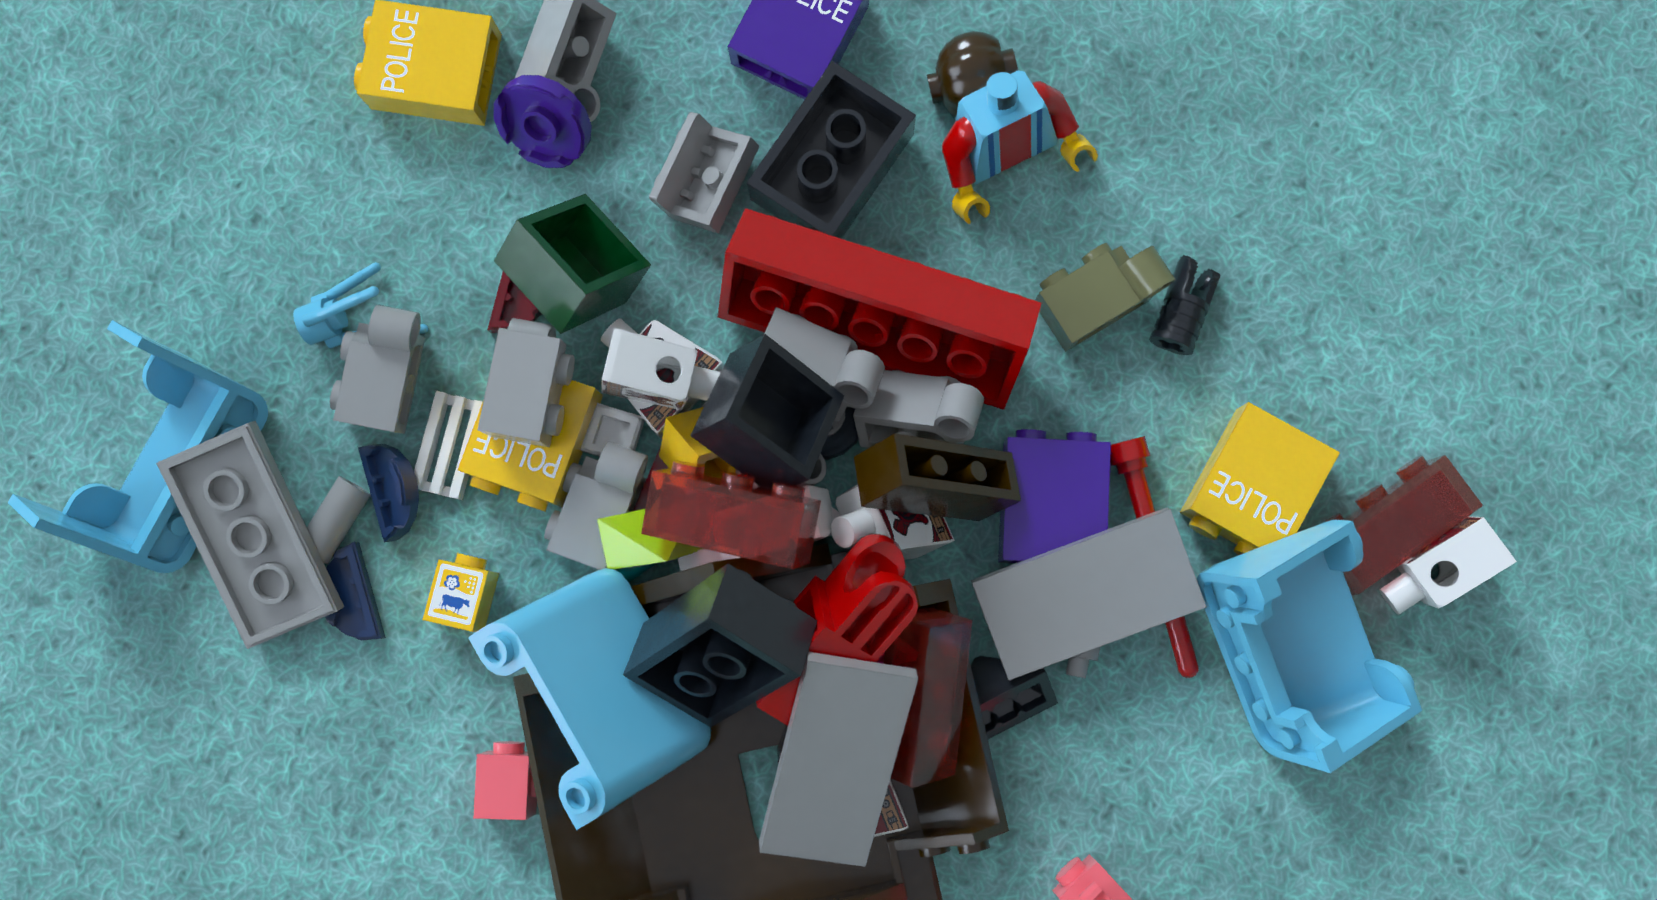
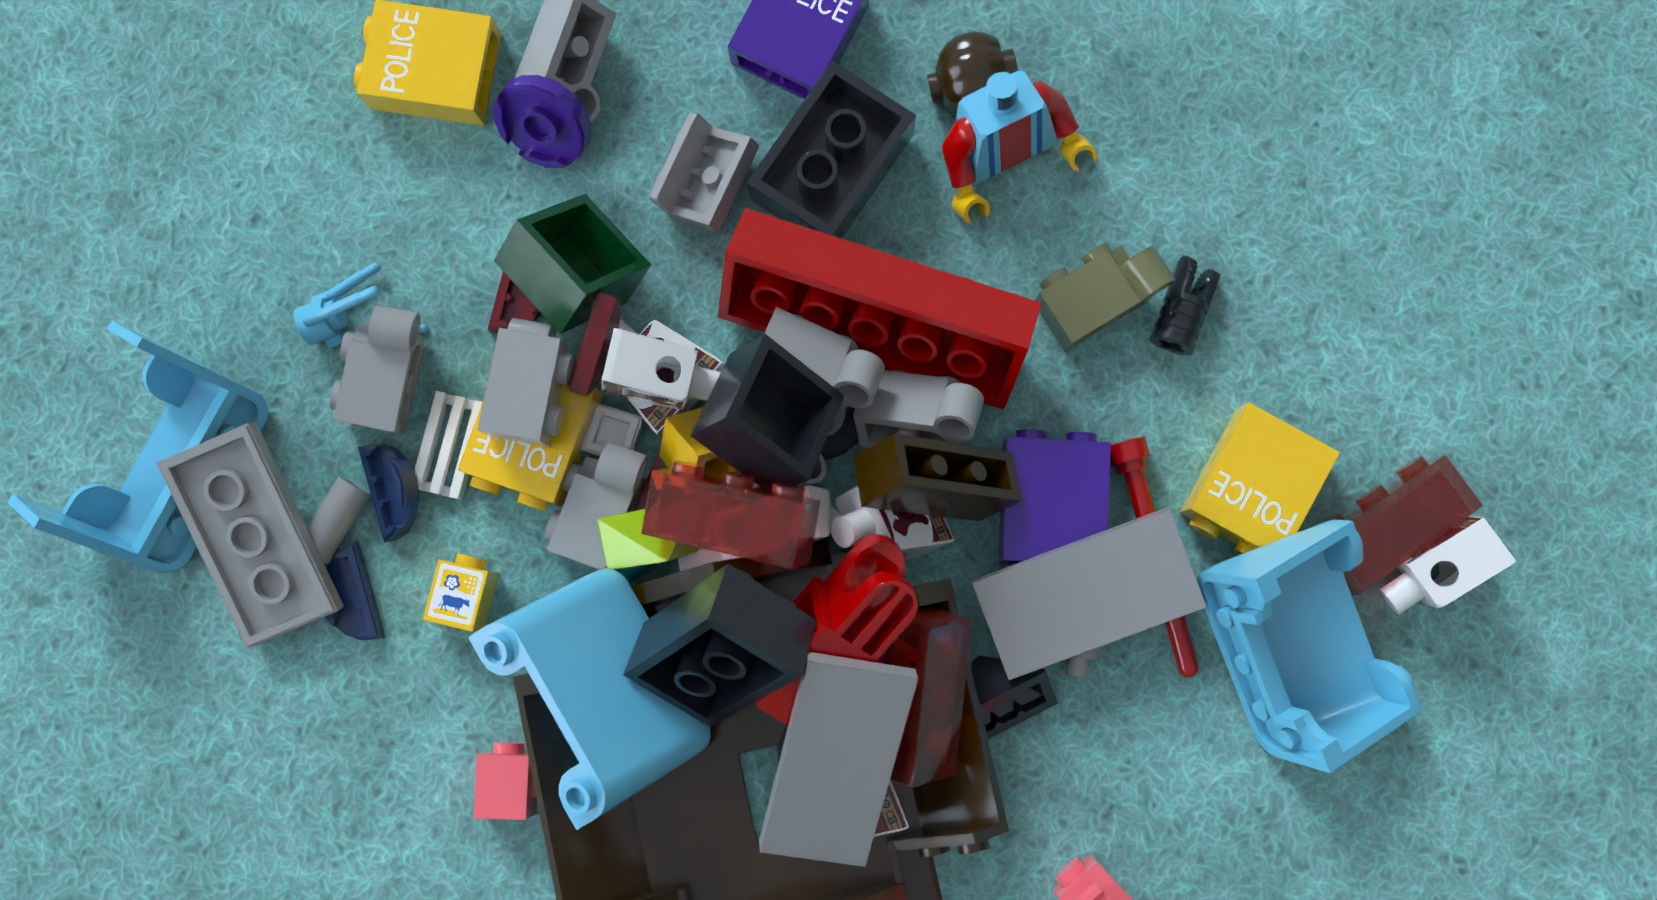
none -> dark red tile [569,292,621,397]

